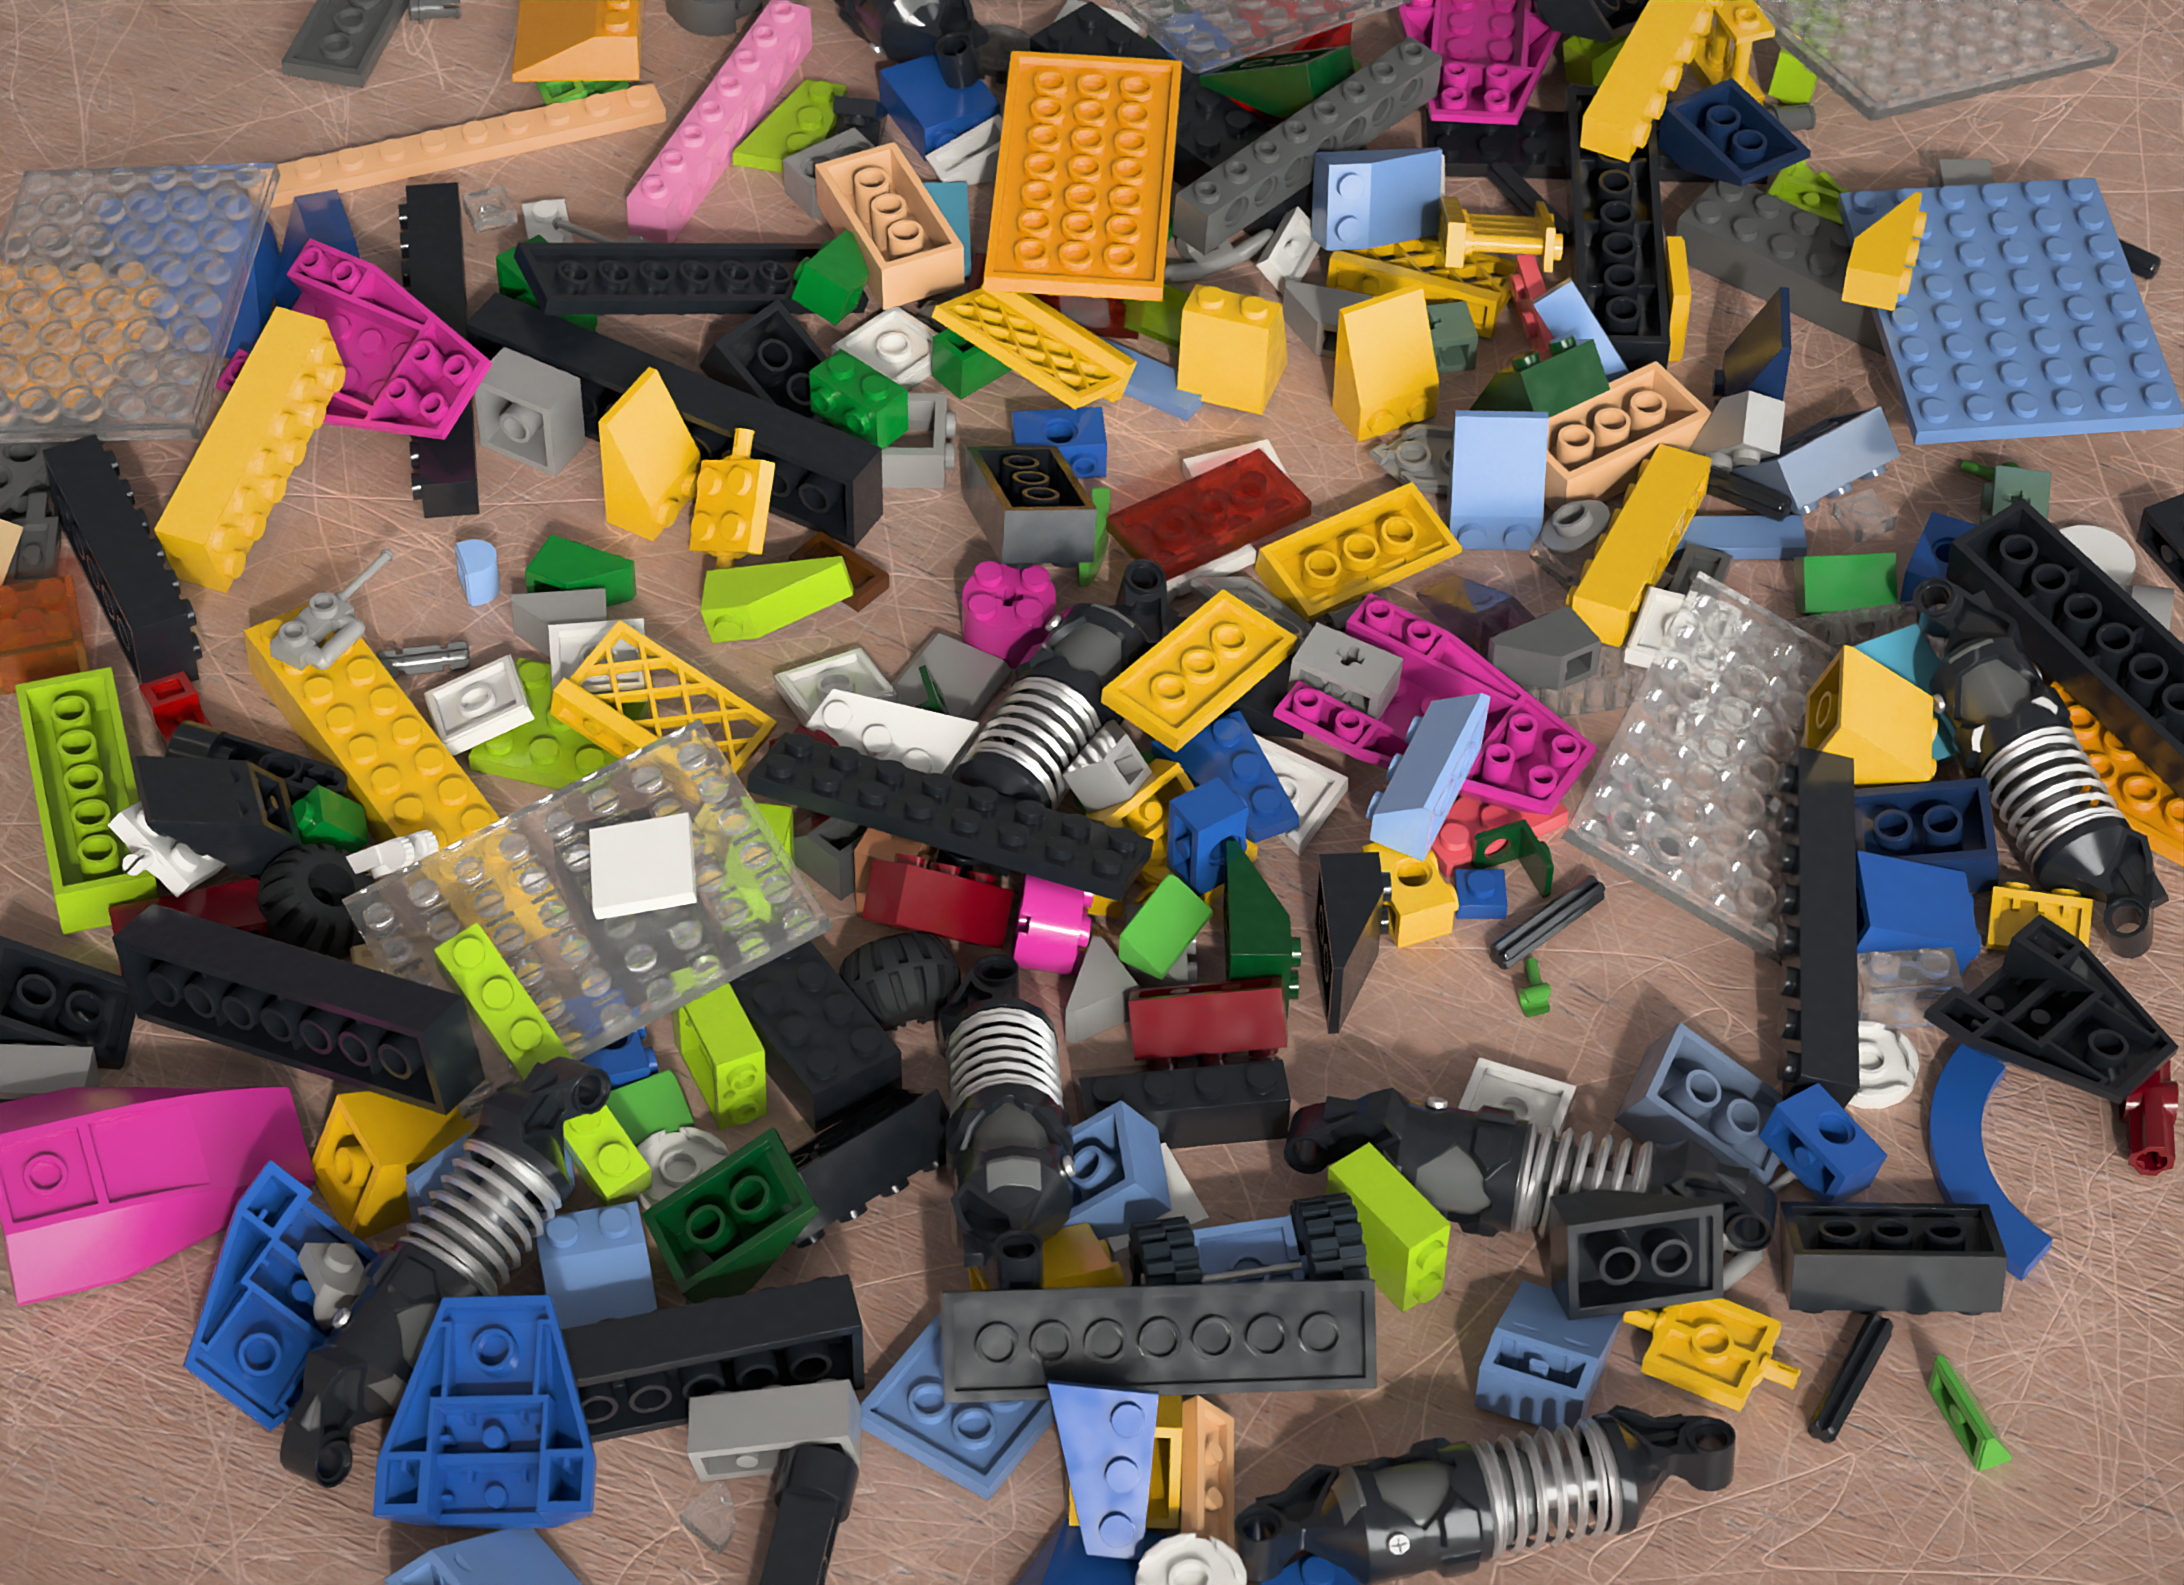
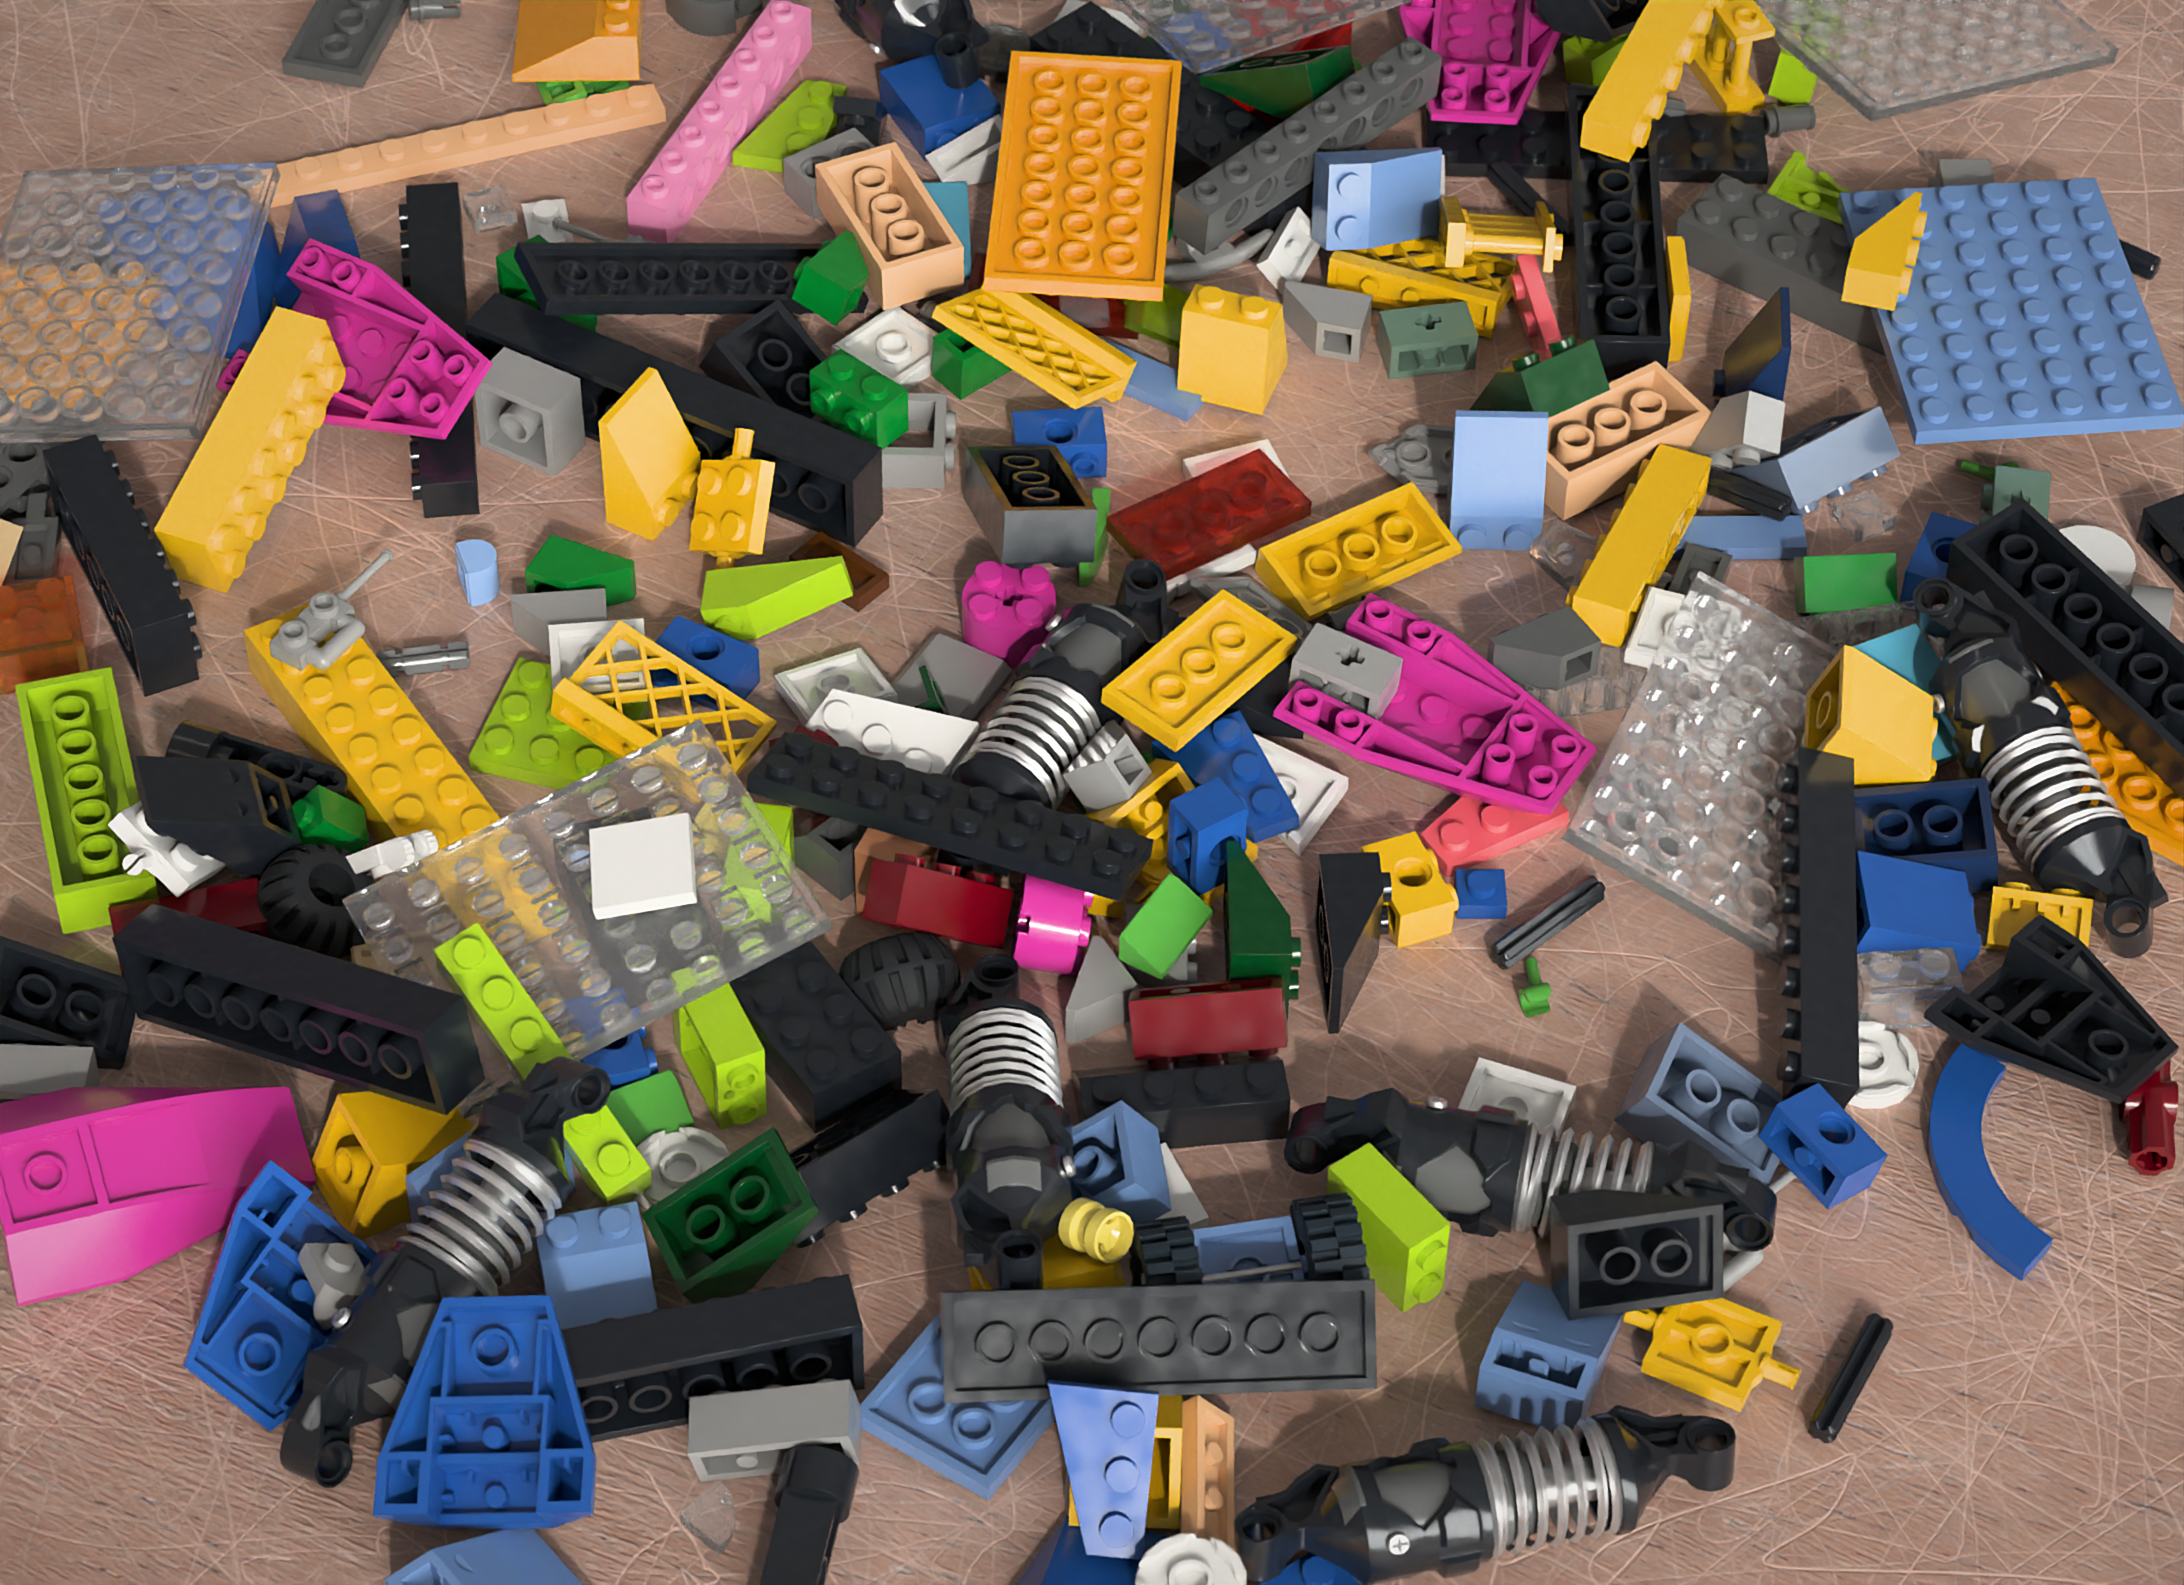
red slope [138,671,212,750] -> none
white tile [424,654,534,756] -> none
yellow slope [1332,283,1439,443] -> none
light blue slope [1366,693,1490,862] -> none
slope [1416,574,1536,660] -> none
dark green bracket [1471,819,1554,898] -> none
medium blue tile [1532,277,1631,383] -> none
light grey piece [1541,499,1611,553] -> none
dark blue slope [1658,78,1811,187] -> none
black slope [1779,1201,2008,1316] -> none
bright green slope [1927,1354,2012,1471] -> none
none -> blue brick [648,615,760,711]
none -> light yellow wheel [1058,1198,1134,1263]

